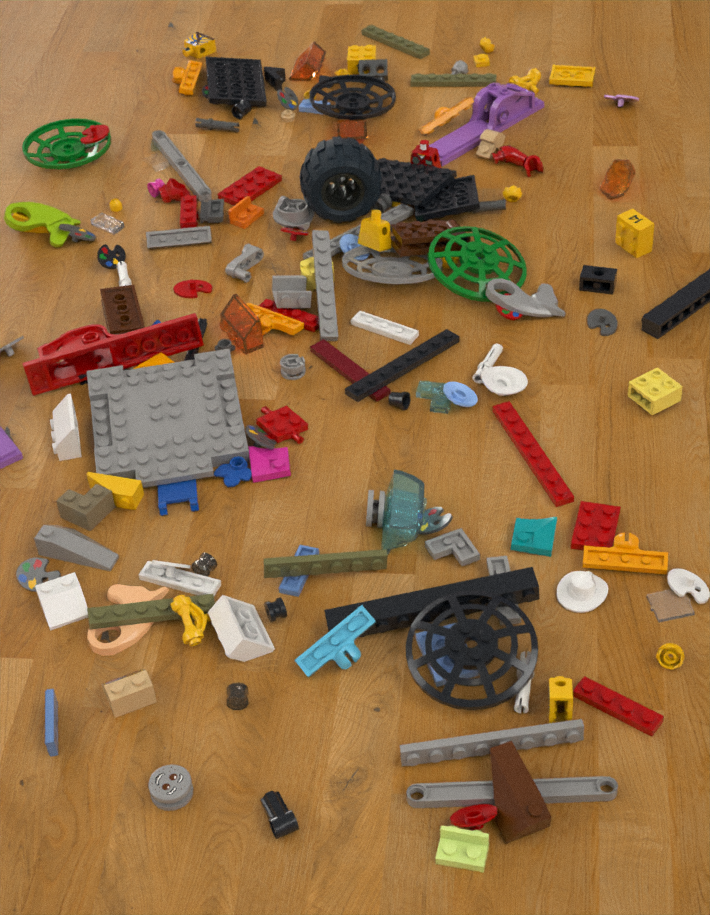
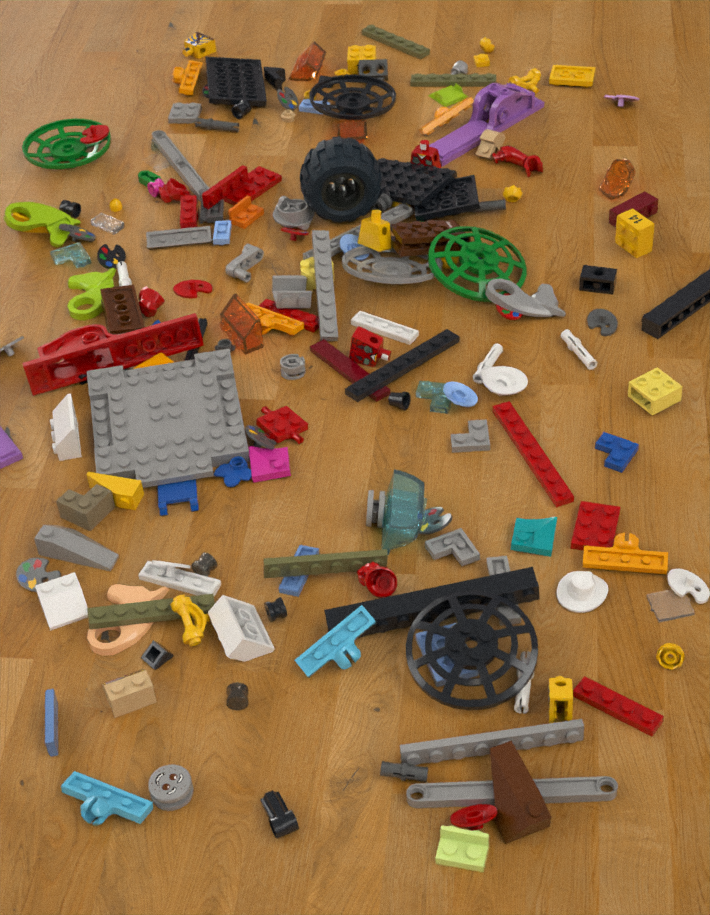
none -> clear light blue plate [50,242,91,268]
none -> black wheel [59,200,81,218]
none -> medium azure plate [61,771,153,826]
none -> lime animal [67,268,116,320]
none -> green beam [138,170,161,187]
none -> red hair [139,286,165,318]
none -> black slope [141,640,174,670]
none -> light grey plate [168,102,202,124]
none -> red plate [202,165,249,209]
none -> light blue plate [213,220,232,245]
none -> red torso [349,326,392,367]
none -> red hair [357,561,398,598]
none -> dark grey pin [380,761,428,782]
none -> lime piece [429,83,468,107]
none -> light grey plate [451,420,490,453]
none -> white pin [561,329,598,370]
none -> blue plate [595,432,639,473]
none -> dark red brick [609,191,659,227]

